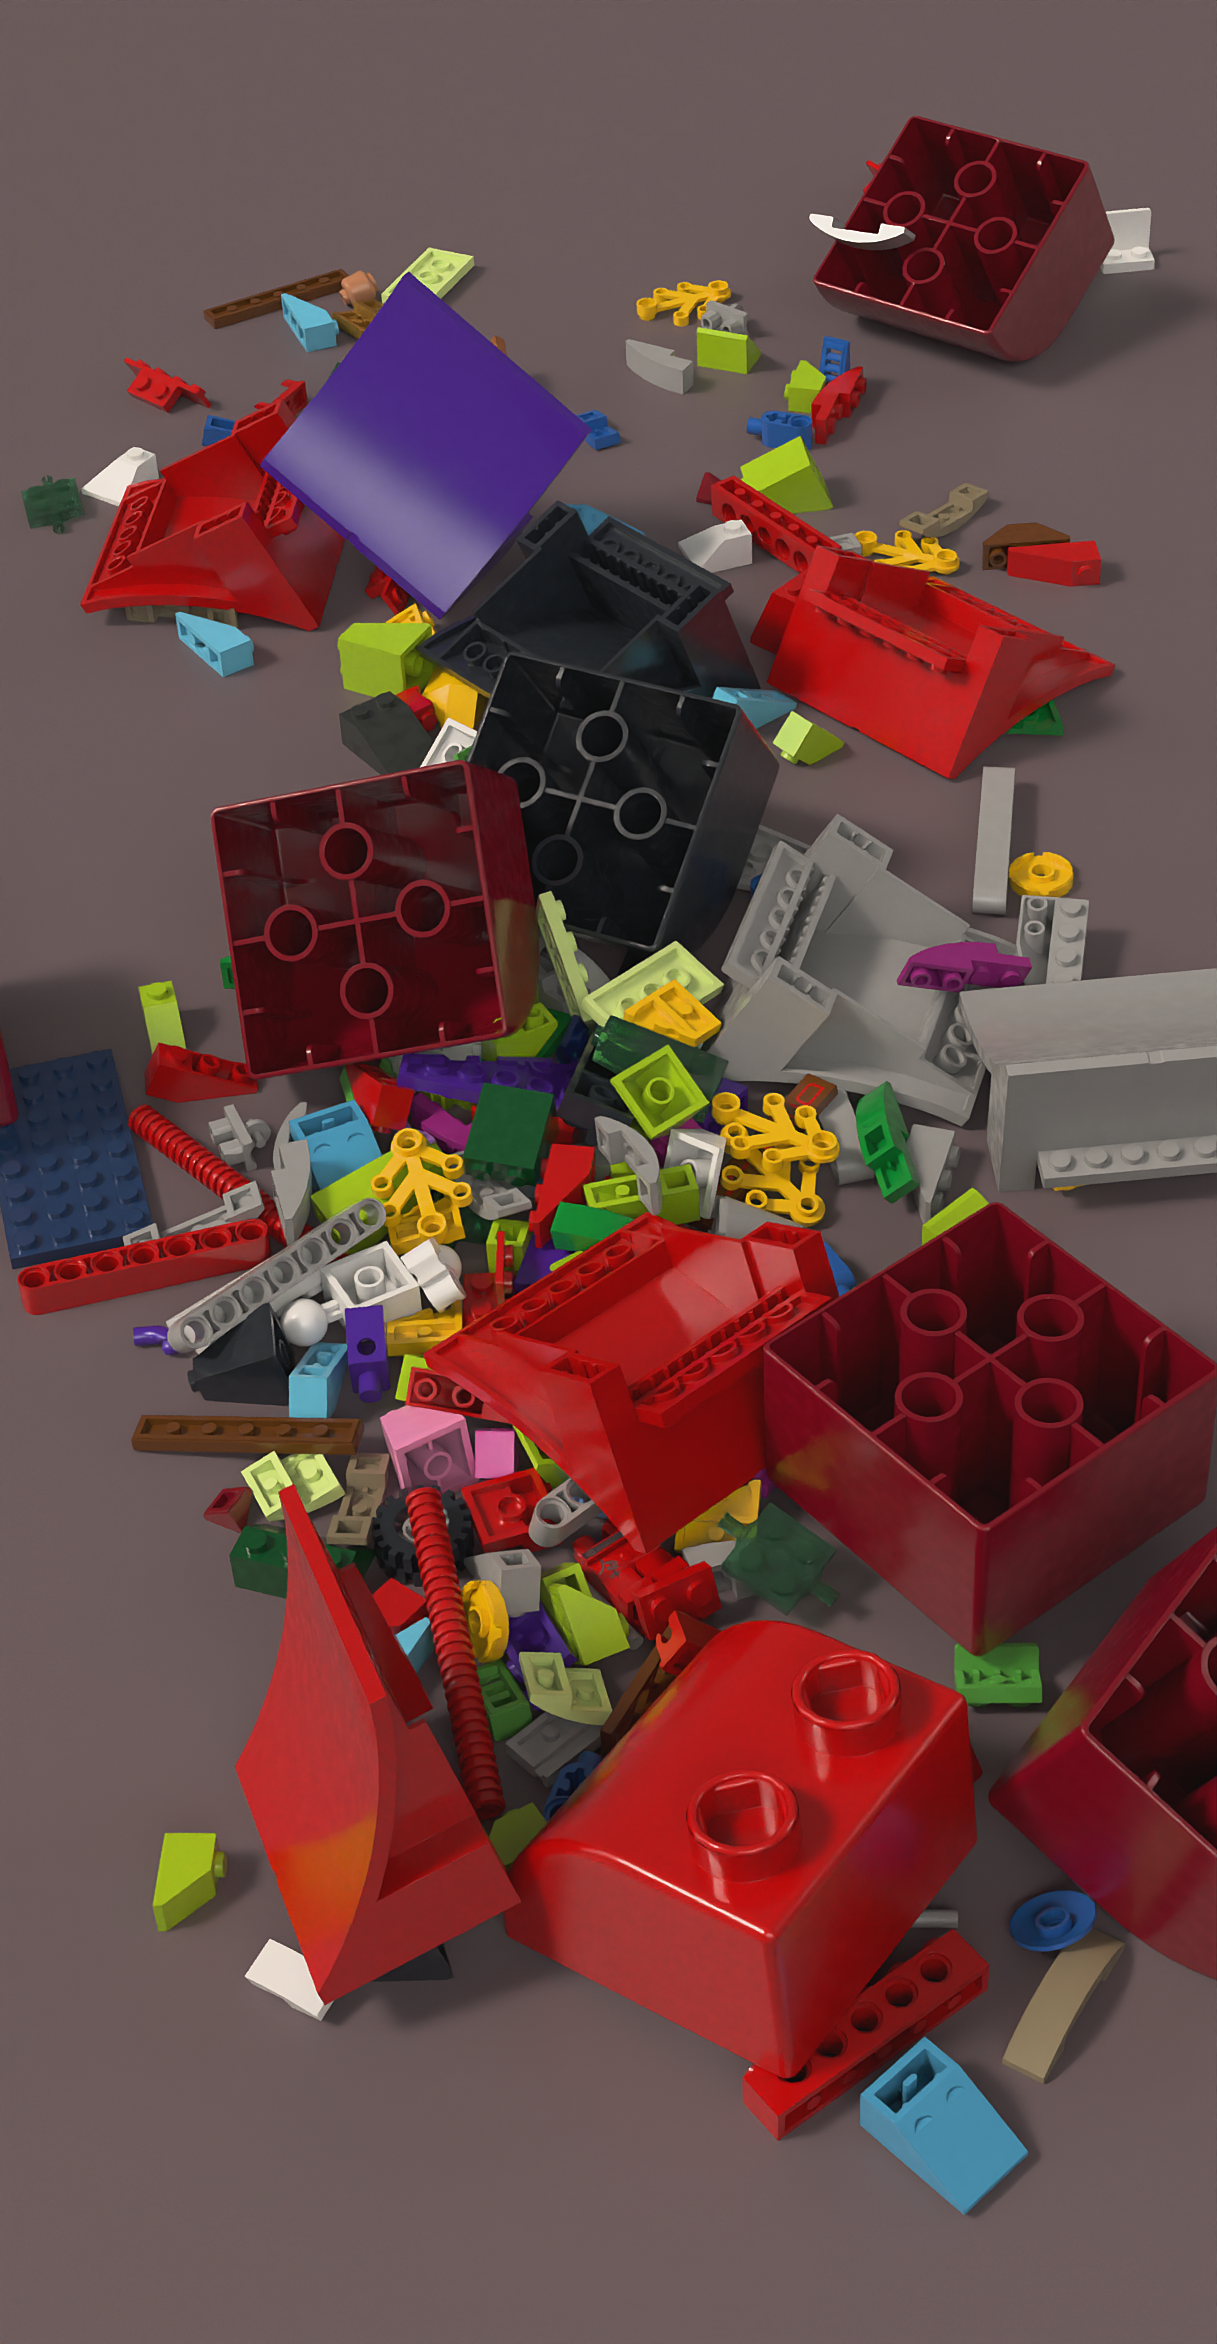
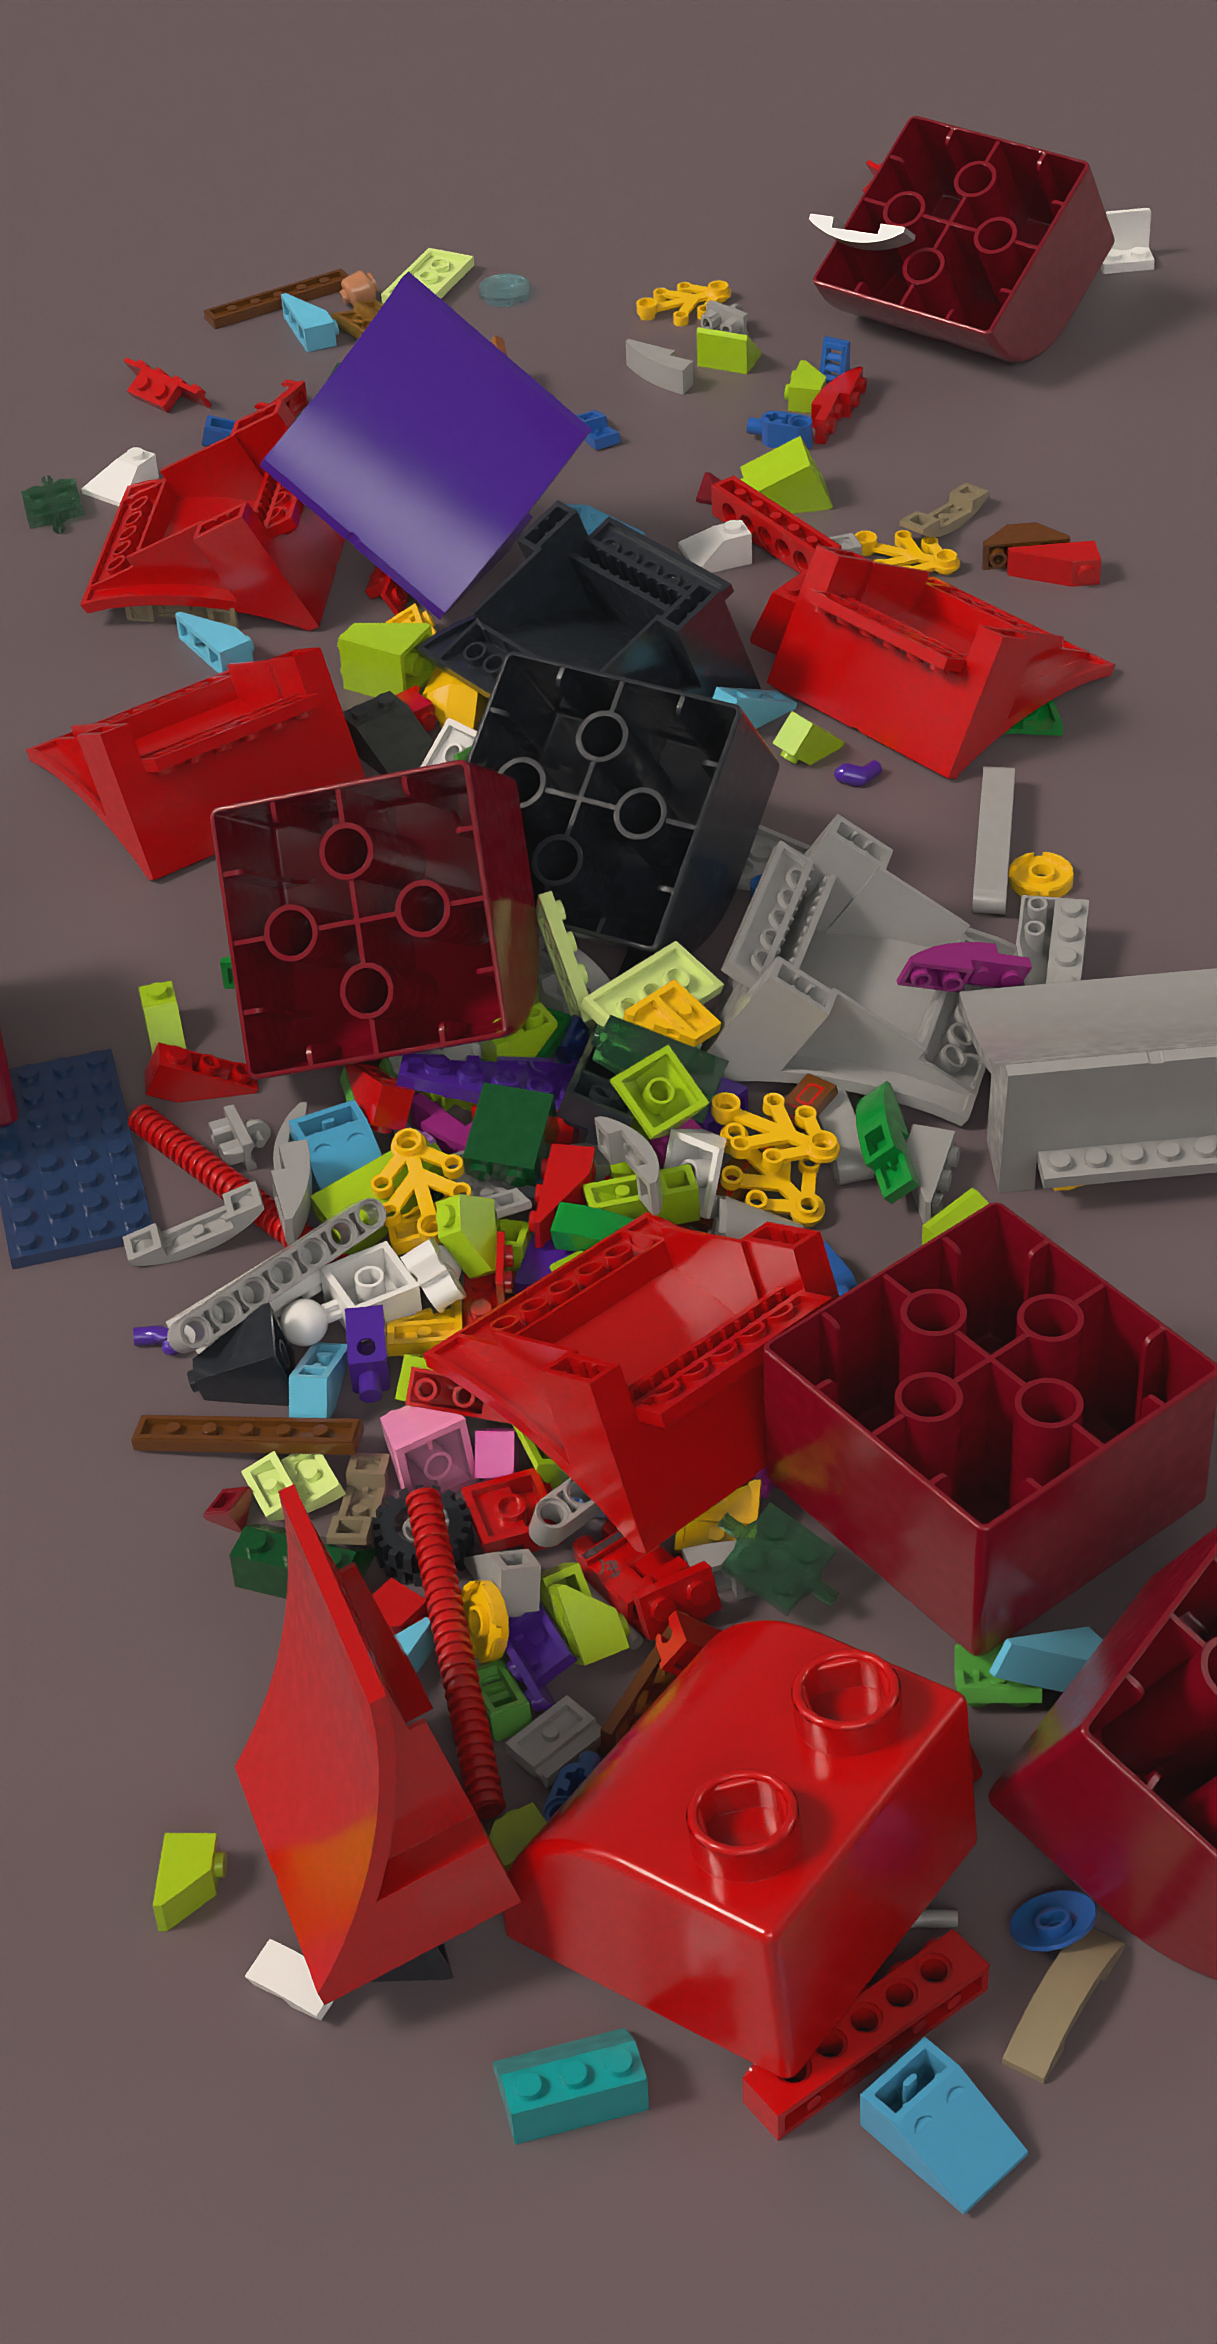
red beam [17,1219,272,1315] -> none
yellowish green slope [519,1652,612,1726] -> none
none -> red slope [26,647,366,880]
none -> lime slope [436,1194,497,1279]
none -> clear light blue tile [479,273,530,307]
none -> teal slope [492,2028,649,2145]
none -> dark purple arm [834,760,882,787]
none -> medium azure slope [989,1626,1103,1692]

